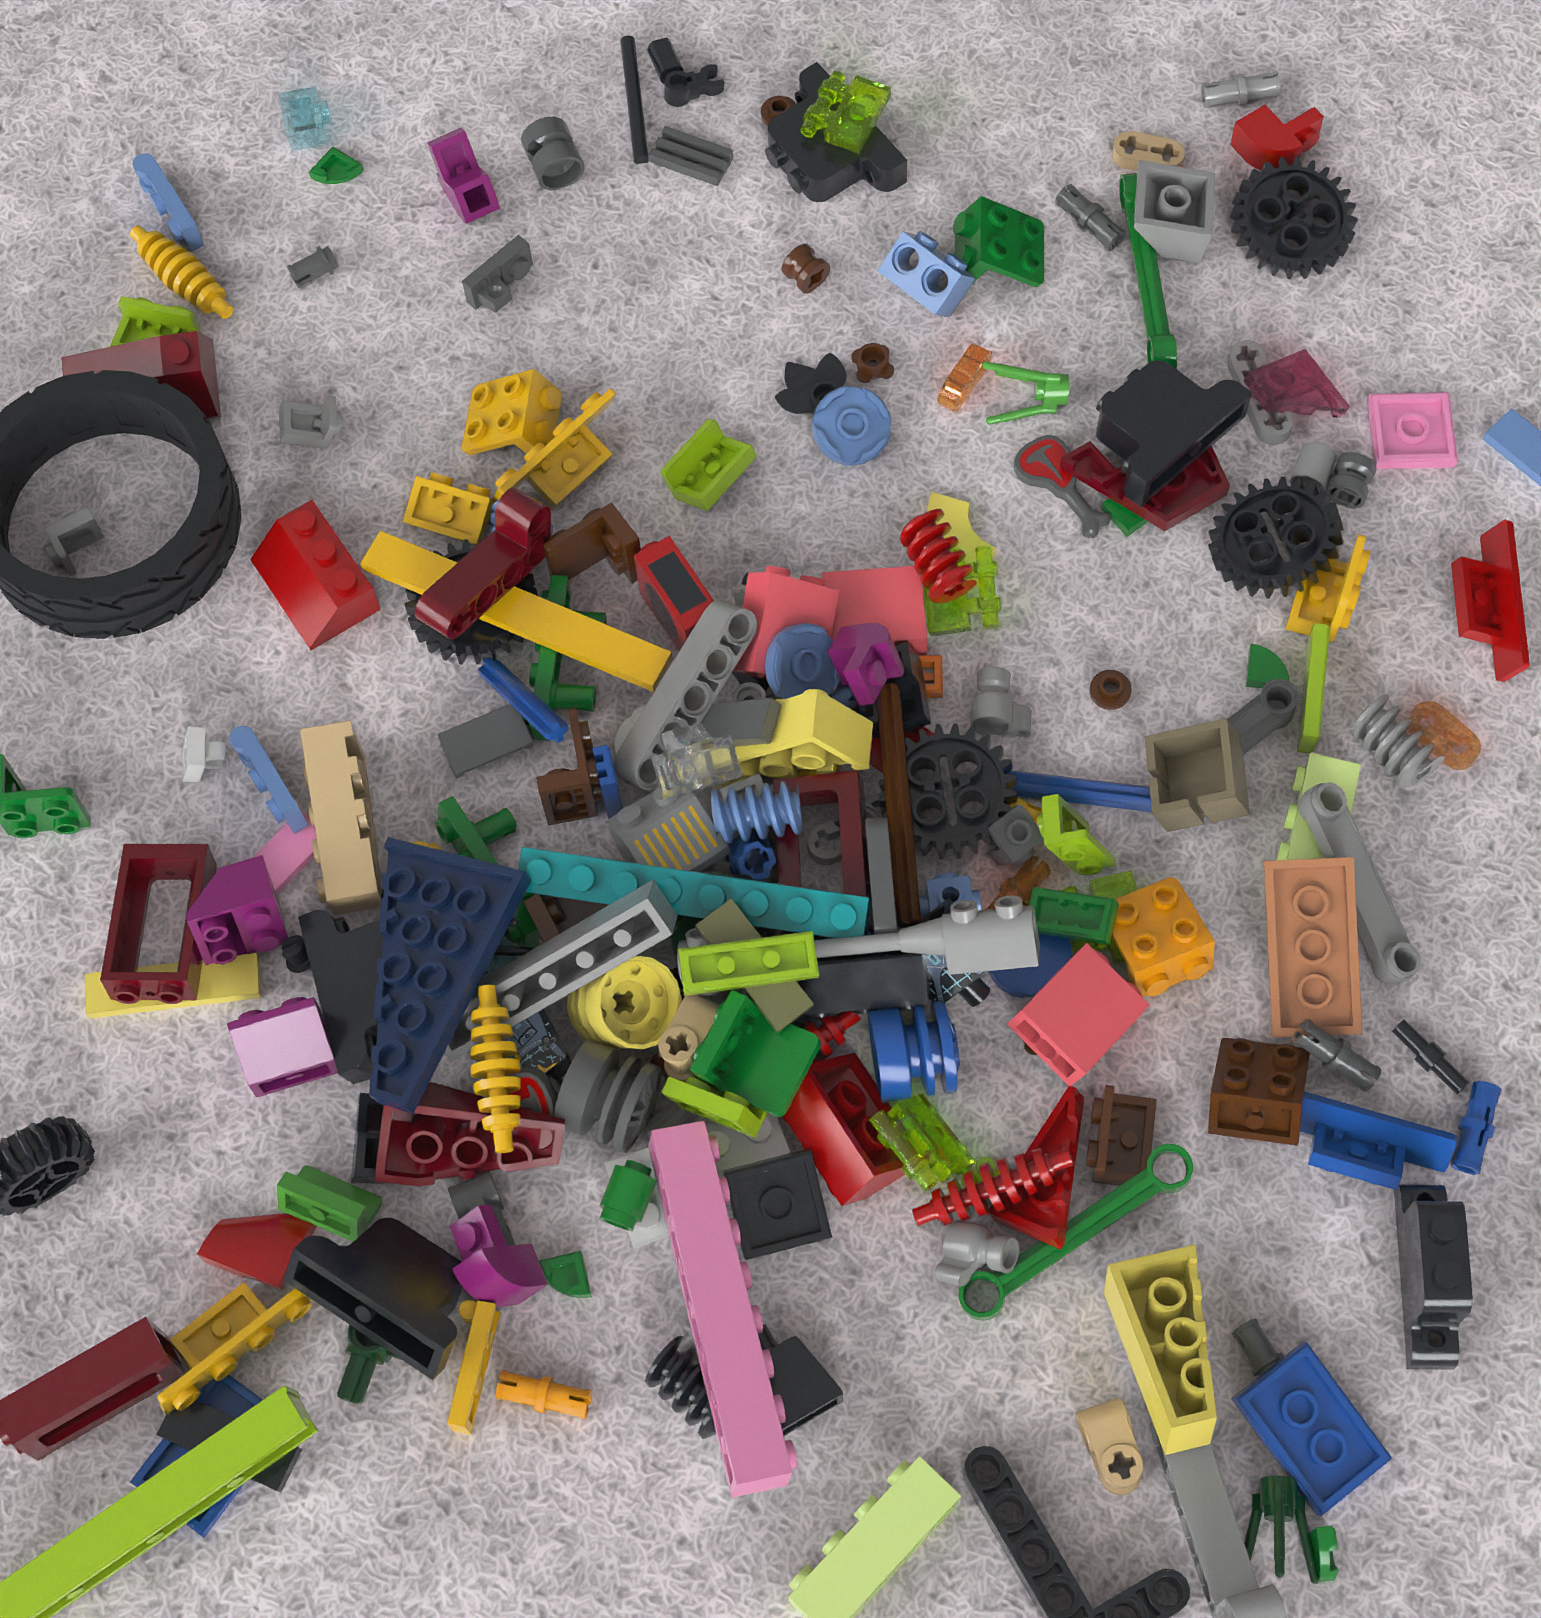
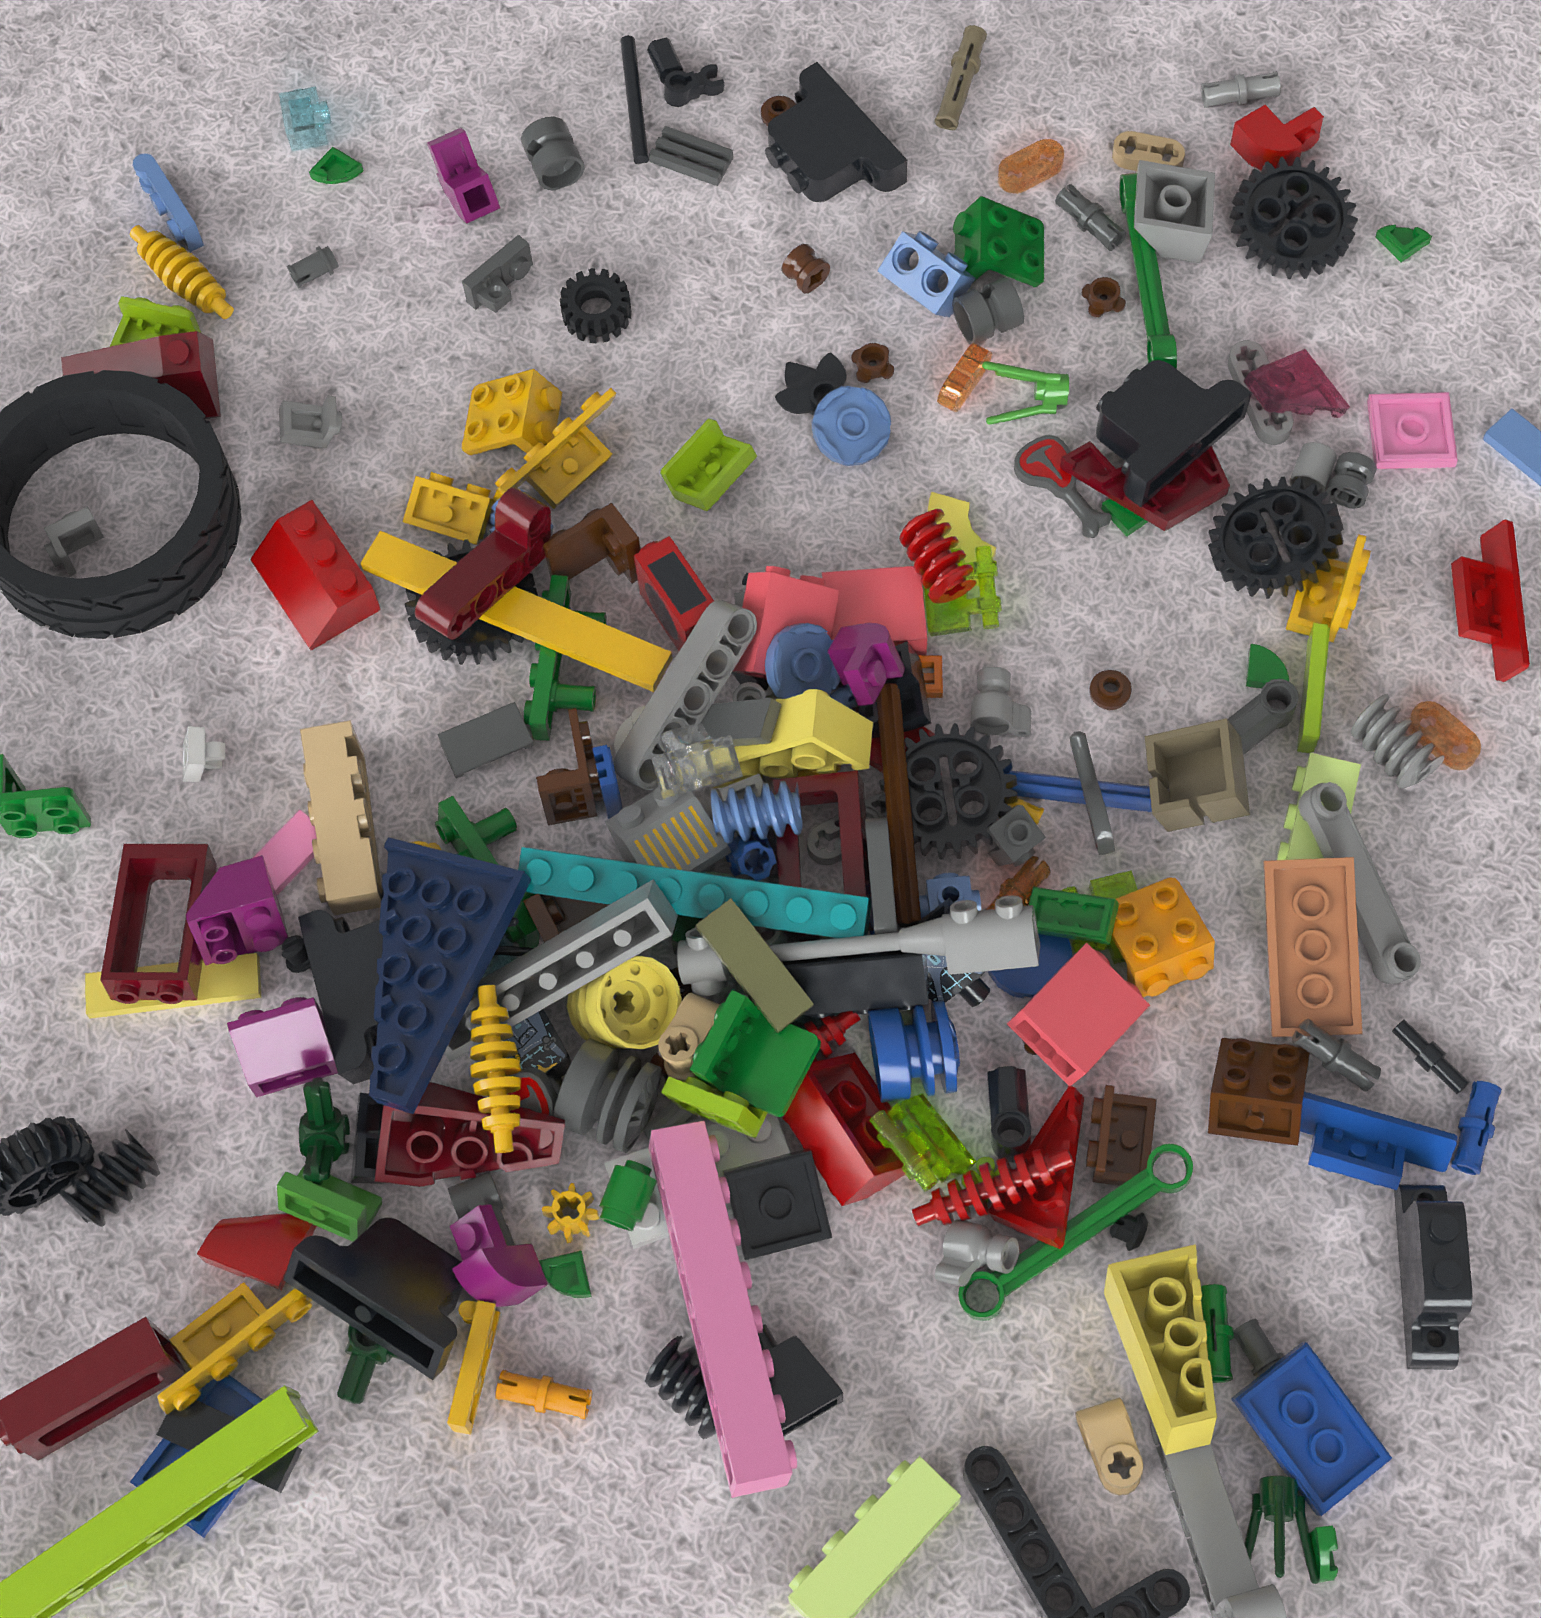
medium blue plate [229,726,309,834] -> none
blue axle [478,657,568,743] -> none
lime tile [678,931,819,996] -> none
clear neon green plate [800,71,891,154] -> none
lime bracket [1038,794,1115,875] -> none
none -> black piece [57,1129,160,1227]
none -> dark green axle [299,1077,350,1186]
none -> yellow gear [542,1183,599,1243]
none -> black tyre [560,268,632,343]
none -> dark tan pin [935,25,987,131]
none -> dark grey wheel [952,277,1024,345]
none -> black piece [987,1066,1032,1163]
none -> clear orange beam [998,139,1064,194]
none -> dark grey piece [1070,731,1115,855]
none -> reddish brown plate [1082,277,1126,317]
none -> black piece [1109,1212,1148,1251]
none -> green pin [1201,1284,1234,1383]
none -> green tile [1375,224,1432,262]

